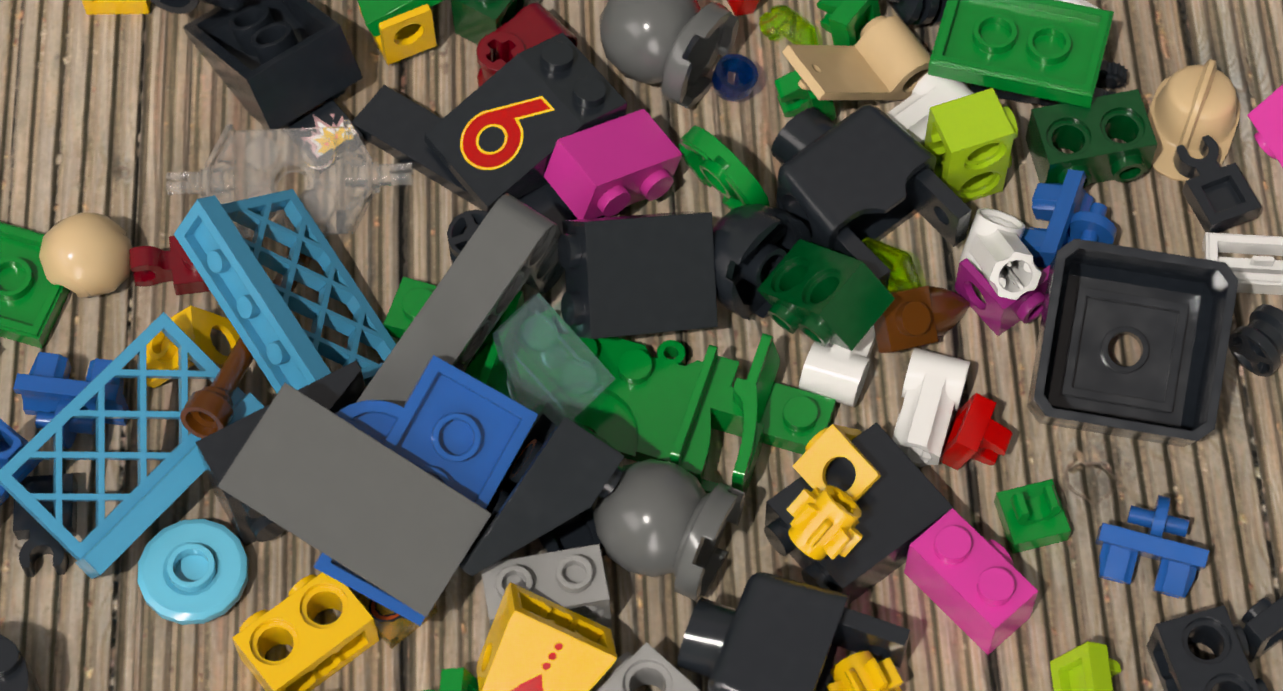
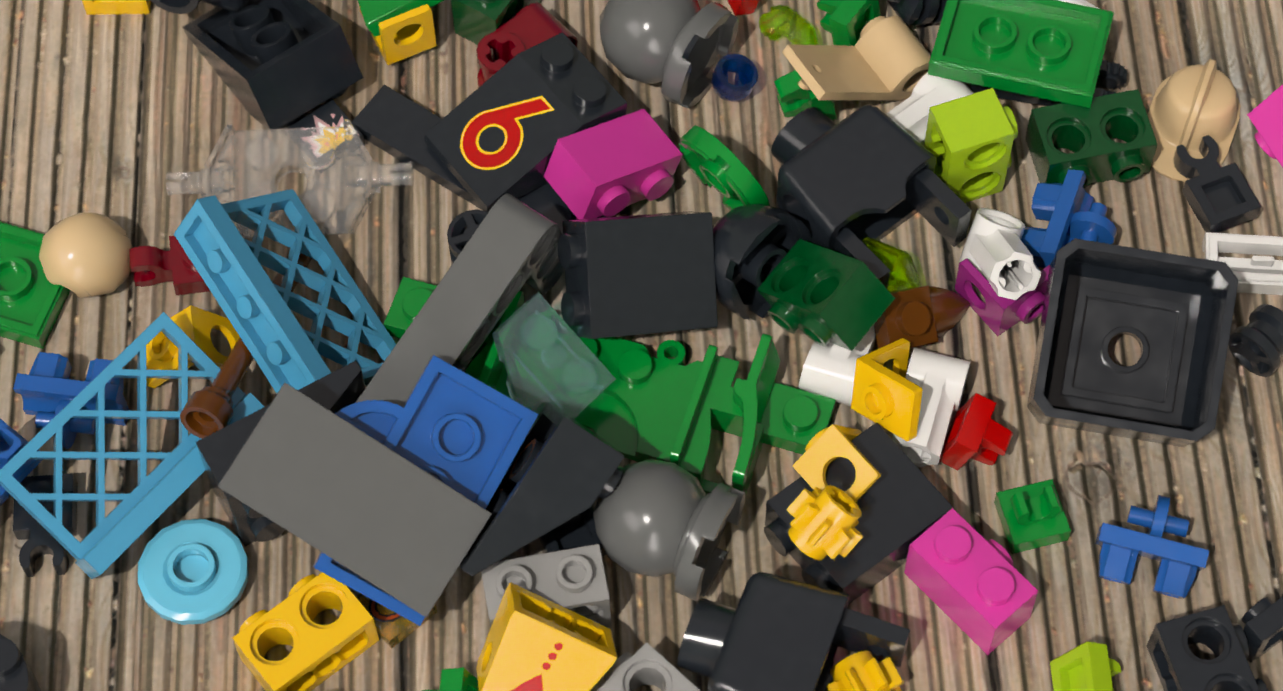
none -> yellow bracket [851,338,923,441]

